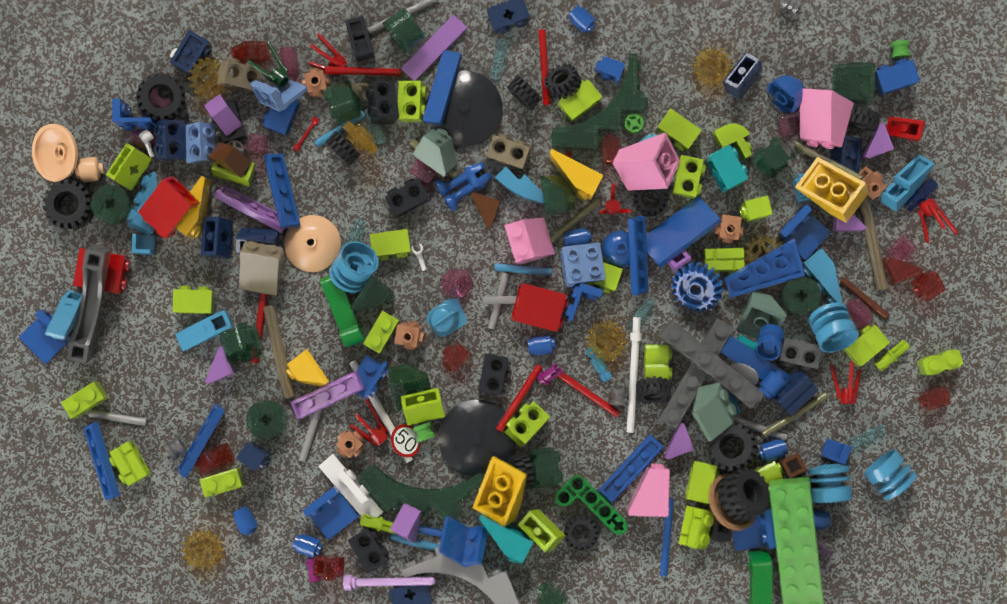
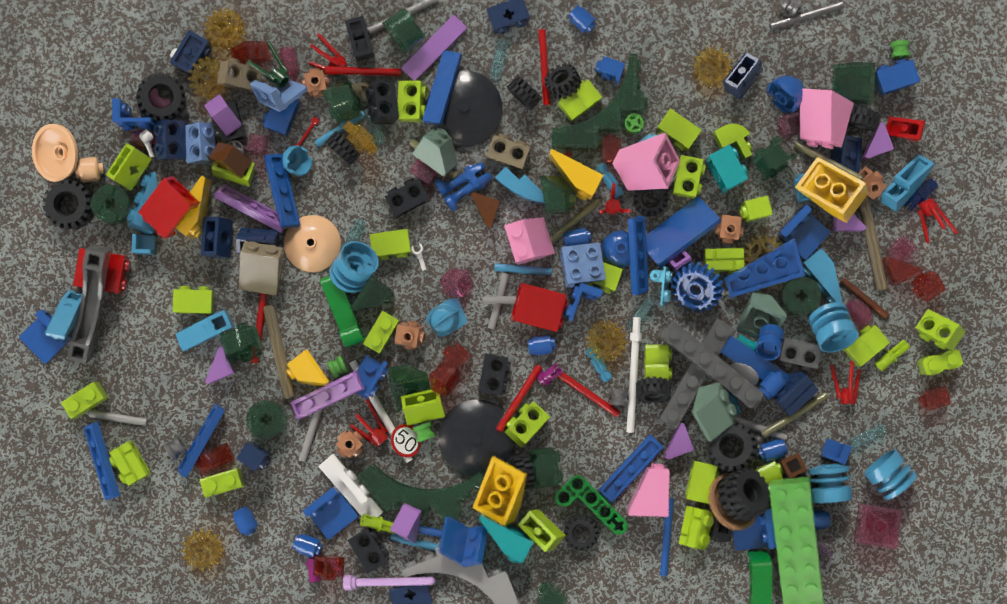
none -> clear yellow gear [203,7,245,49]
none -> dark azure hair [283,145,313,176]
none -> bright green wheel [327,355,349,379]
none -> clear red brick [429,362,460,396]
none -> dark azure axle [596,163,624,198]
none -> medium azure hinge [650,267,673,306]
none -> flat silver bar [770,1,844,30]
none -> clear pink brick [853,503,902,549]
none -> lime brick [915,309,965,351]

